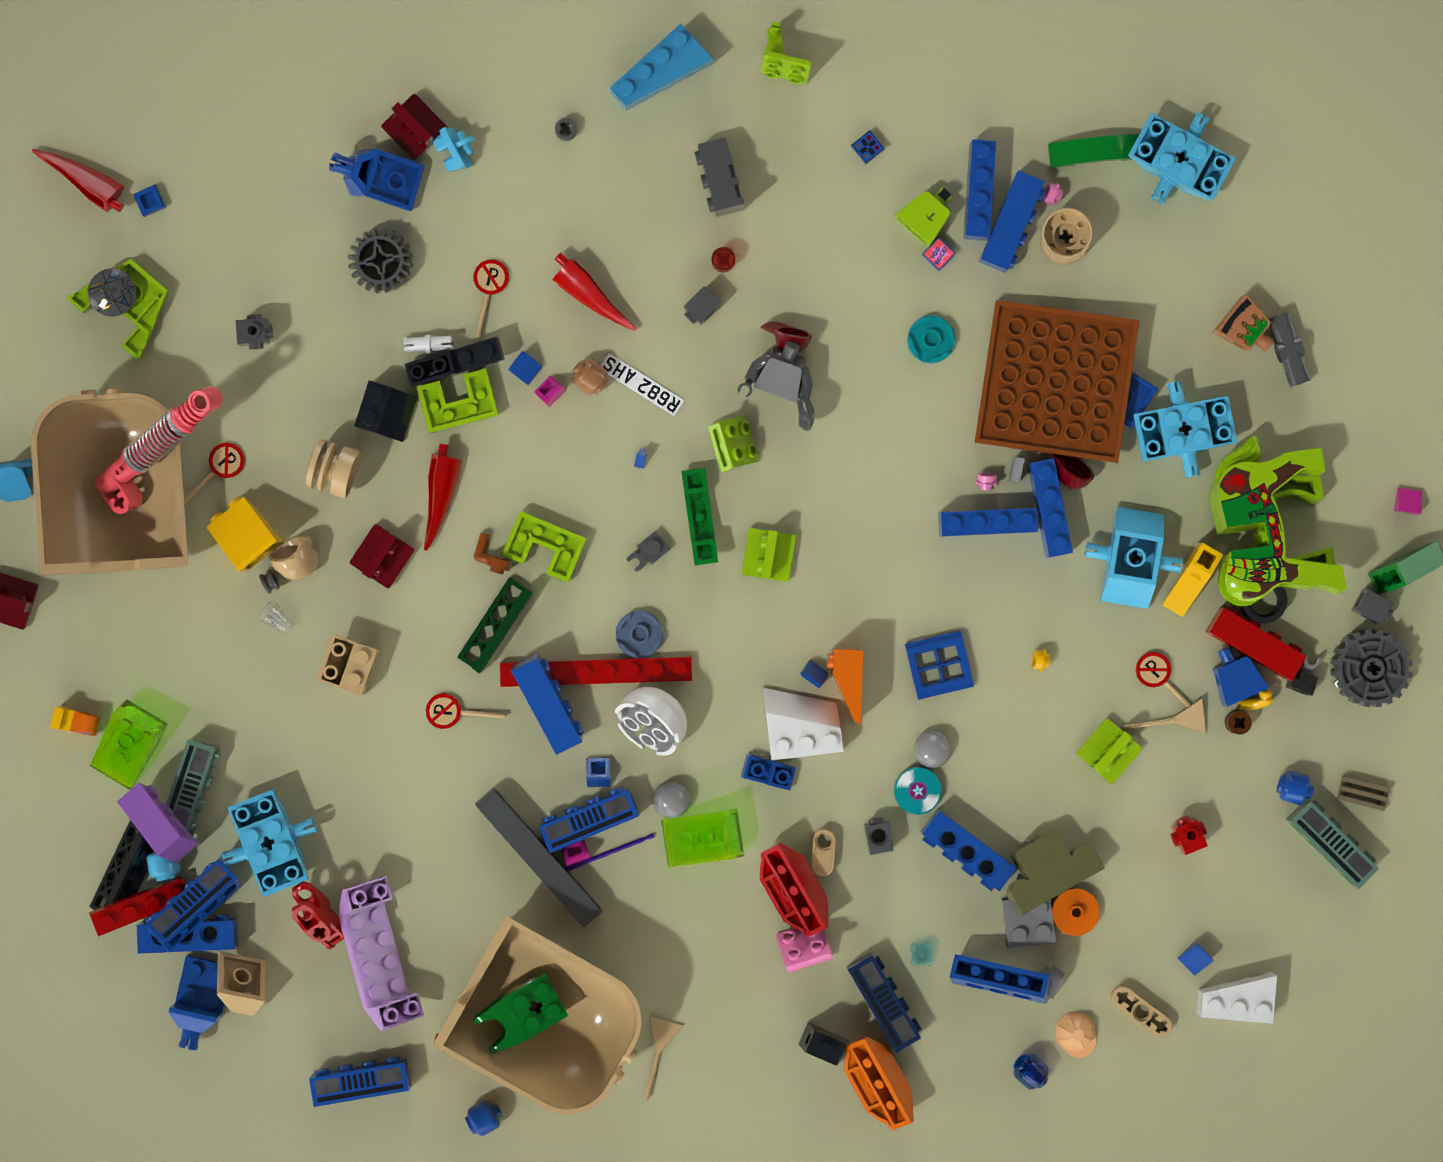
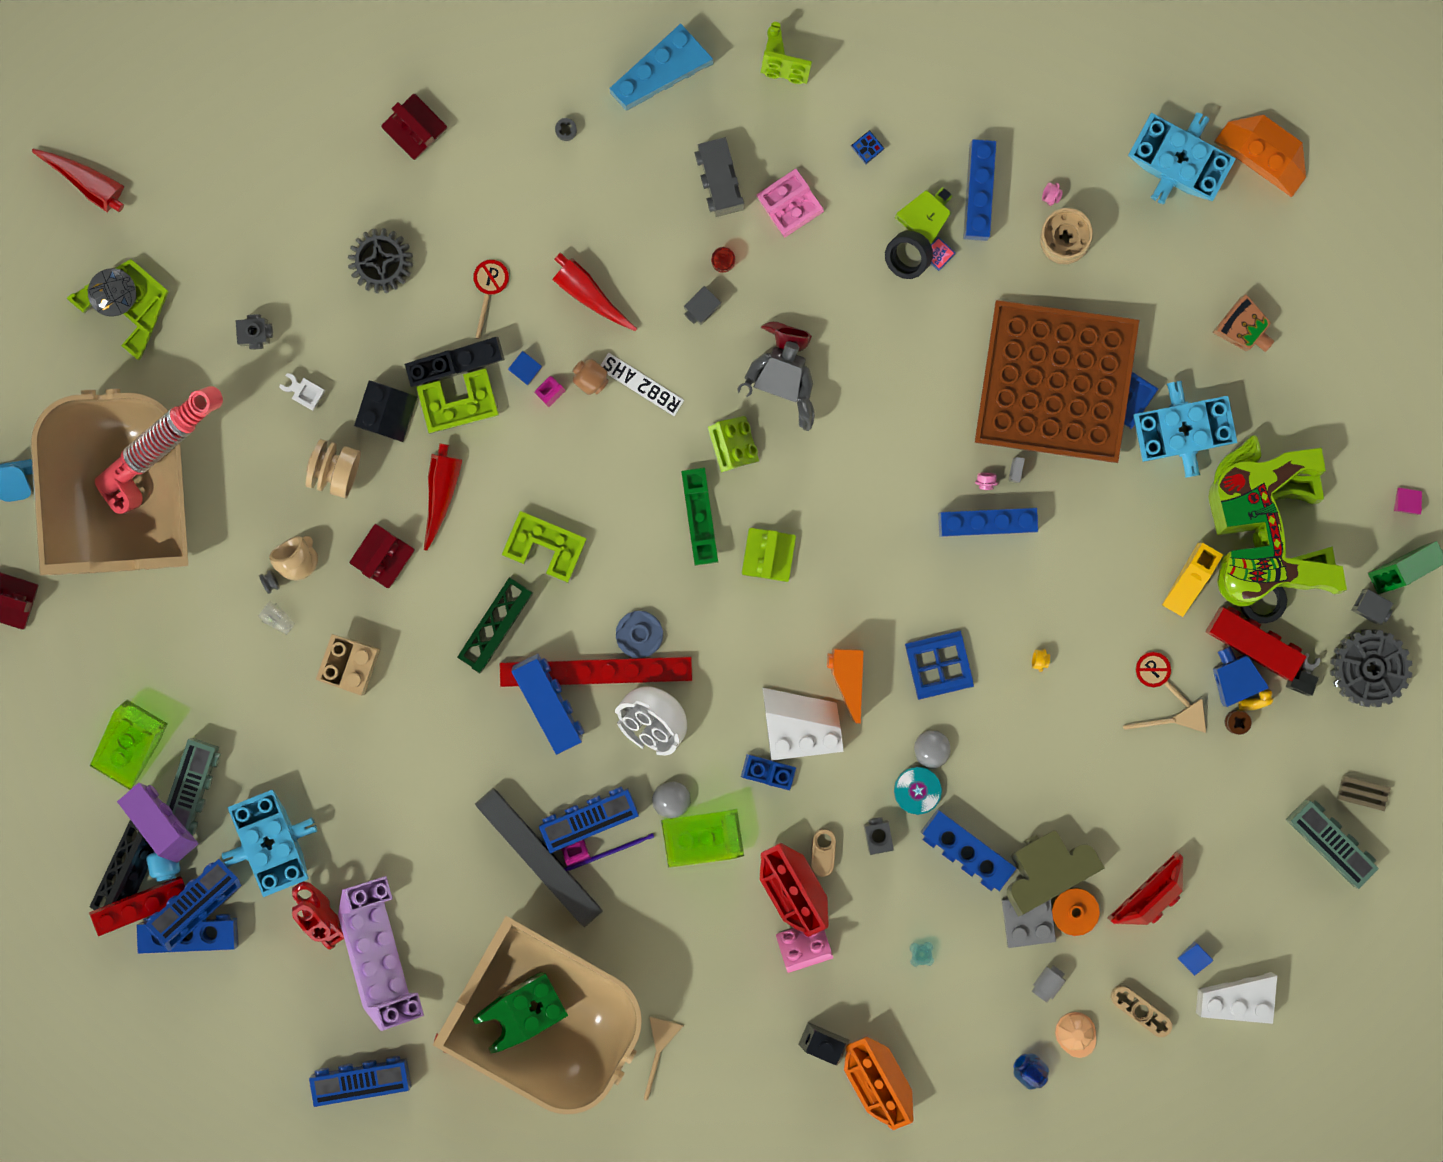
leg [50,706,101,736] -> none
blue tile [133,185,166,217] -> none
blue plate [168,955,225,1050] -> none
piece [184,443,245,504] -> none
yellow slope [206,496,284,572] -> none
tan slope [217,951,265,1016] -> none
blue plate [329,149,425,211] -> none
white pin [403,334,454,353] -> none
piece [426,693,506,729] -> none
medium azure hips [433,127,475,172] -> none
blue head [465,1100,503,1136] -> none
dark orange plate [474,532,512,575] -> none
blue slope [586,757,611,787] -> none
dark grey plate [626,531,671,572] -> none
blue piece [634,449,646,469] -> none
blue slope [800,660,828,688] -> none
brick [847,952,922,1053] -> none
teal tile [907,315,955,364] -> none
blue brick [949,954,1052,1004] -> none
blue brick [979,170,1046,273] -> none
blue brick [1027,458,1073,558] -> none
green slope [1048,134,1139,168] -> none
dark red piece [1049,453,1094,489] -> none
lime bracket [1076,718,1142,784] -> none
medium azure slope [1084,507,1183,609] -> none
red brick [1170,816,1208,855] -> none
dark grey piece [1268,312,1311,387] -> none
blue head [1276,771,1314,805] -> none
none -> white plate [279,373,326,411]
none -> bright pink slope [756,169,824,238]
none -> black tyre [885,230,933,279]
none -> red wedge [1107,852,1183,925]
none -> orange wedge [1214,115,1306,197]

